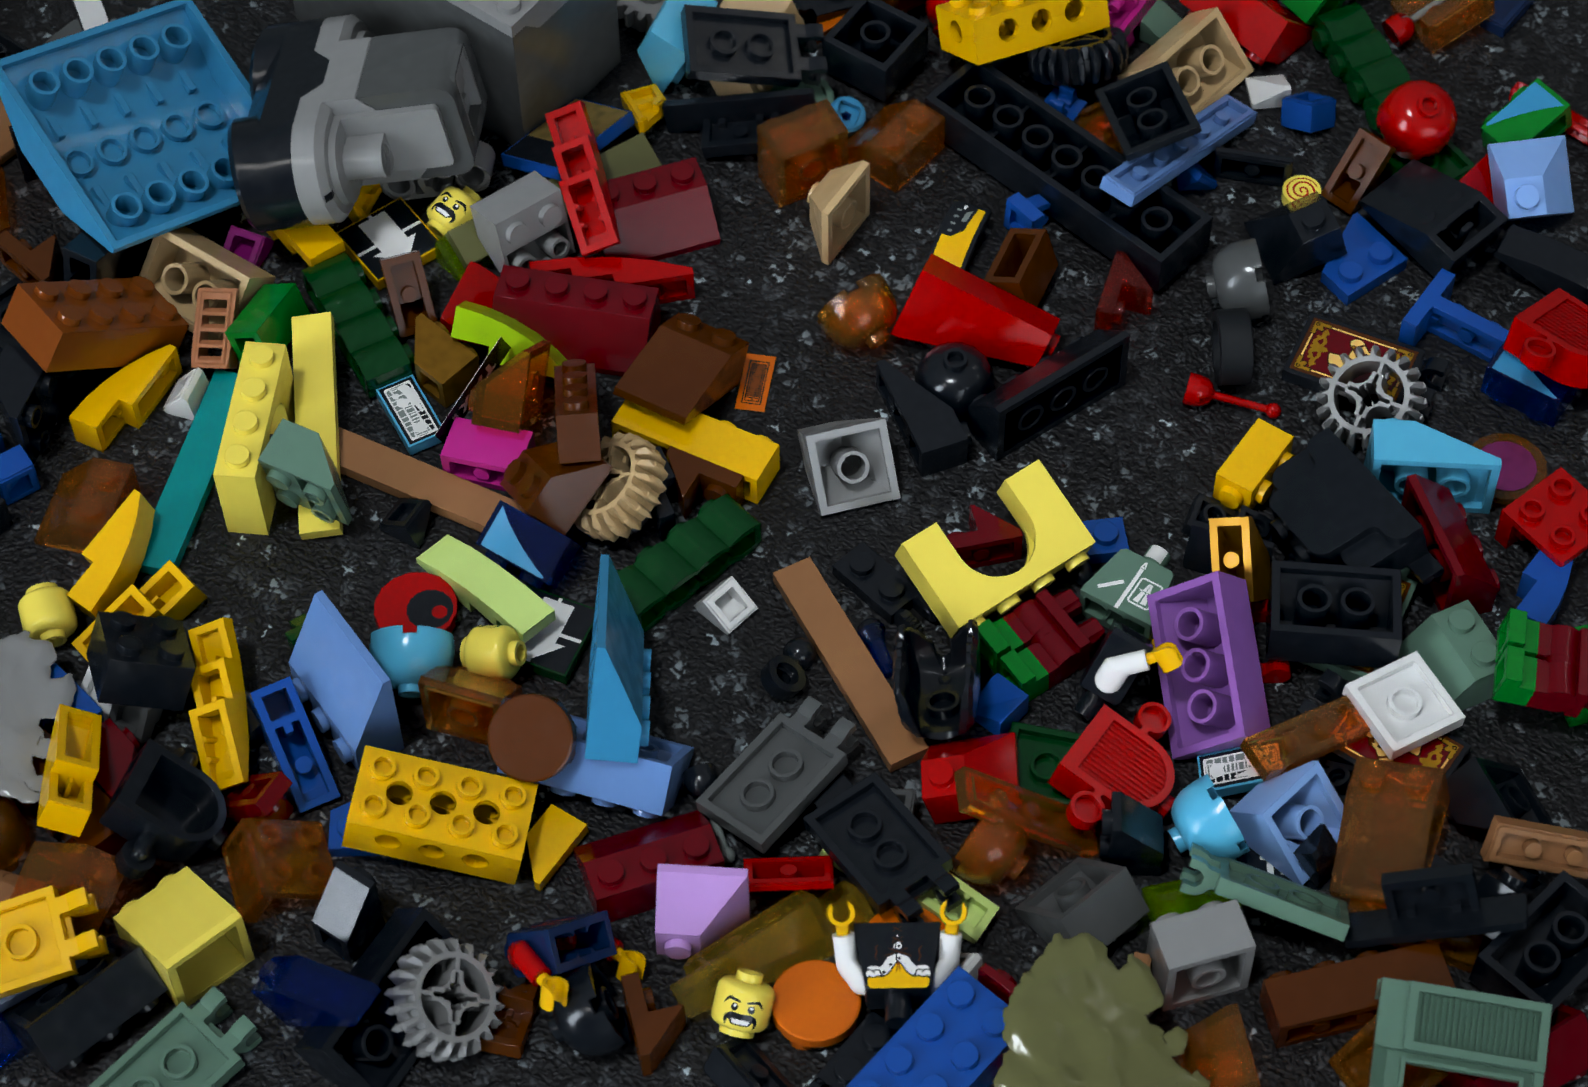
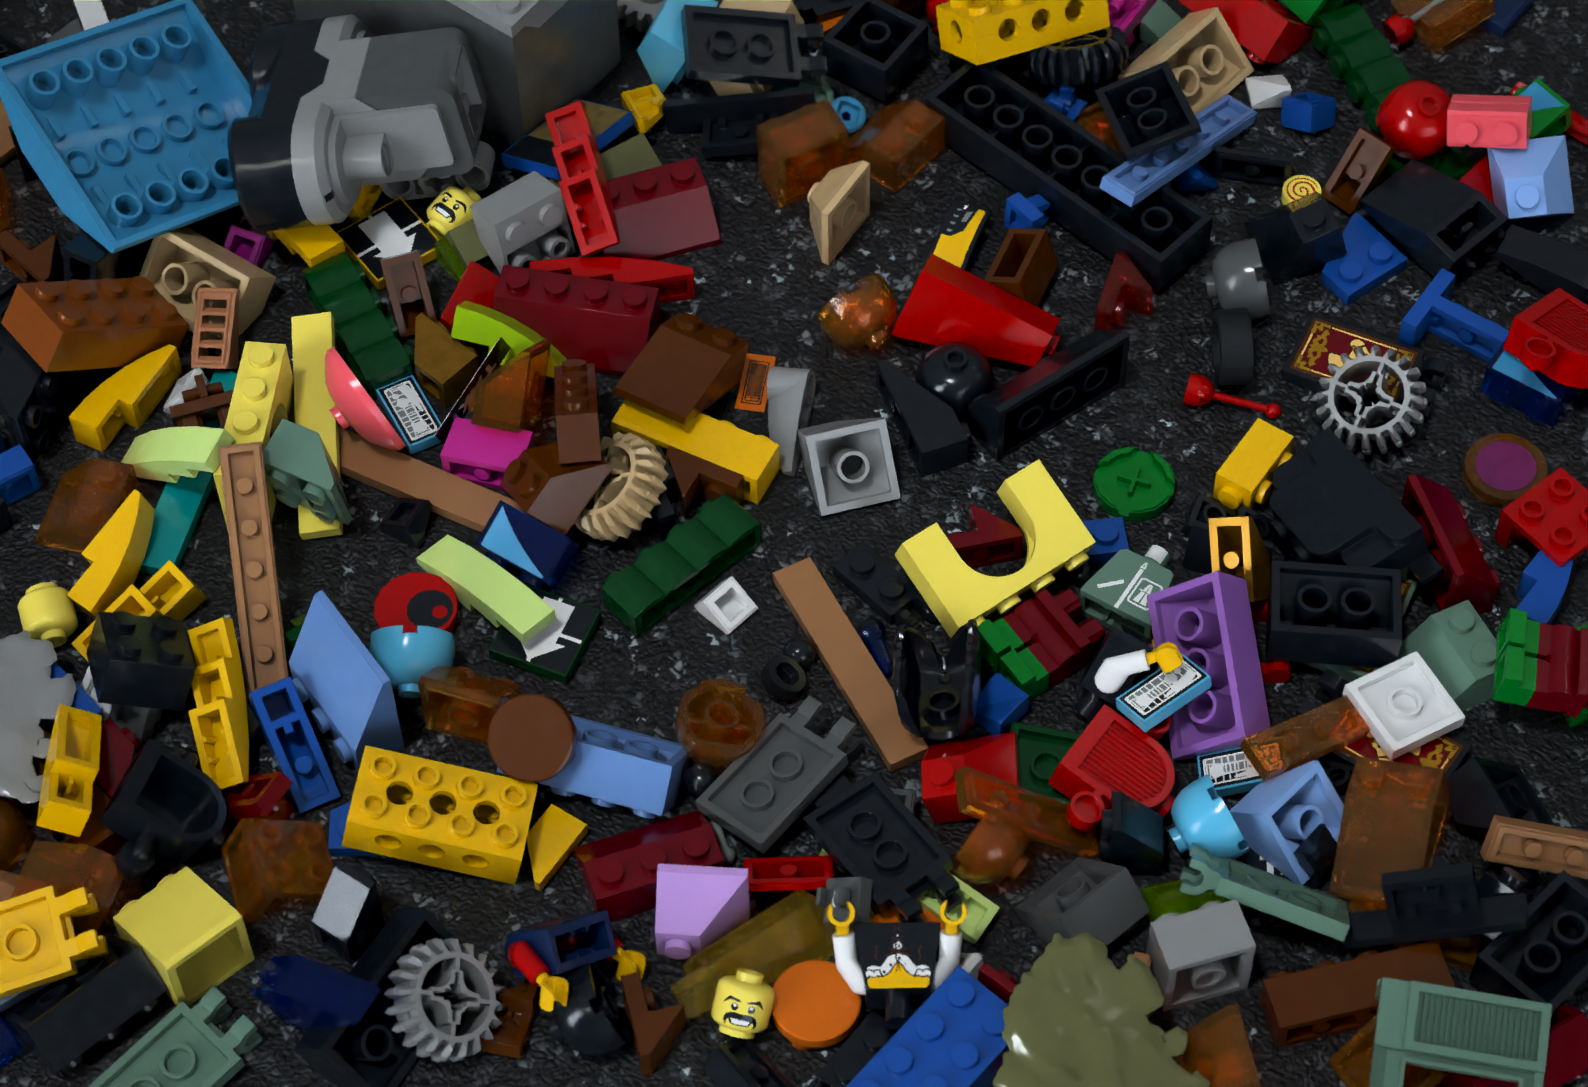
green brick [225,283,310,361] -> none
light yellow head [460,625,527,681] -> none
dark azure slope [585,554,651,763] -> none
medium azure slope [1364,418,1502,514] -> none
none -> yellowish green slope [116,426,234,483]
none -> reddish brown hips [169,374,233,429]
none -> medium nougat tile [219,442,289,697]
none -> coral dish [325,346,406,451]
none -> clear orange cylinder [675,679,765,767]
none -> light grey piece [767,366,816,477]
none -> dark grey tile [816,876,873,926]
none -> green tile [1092,447,1175,522]
none -> tile [1116,654,1212,733]
none -> coral brick [1447,94,1532,149]

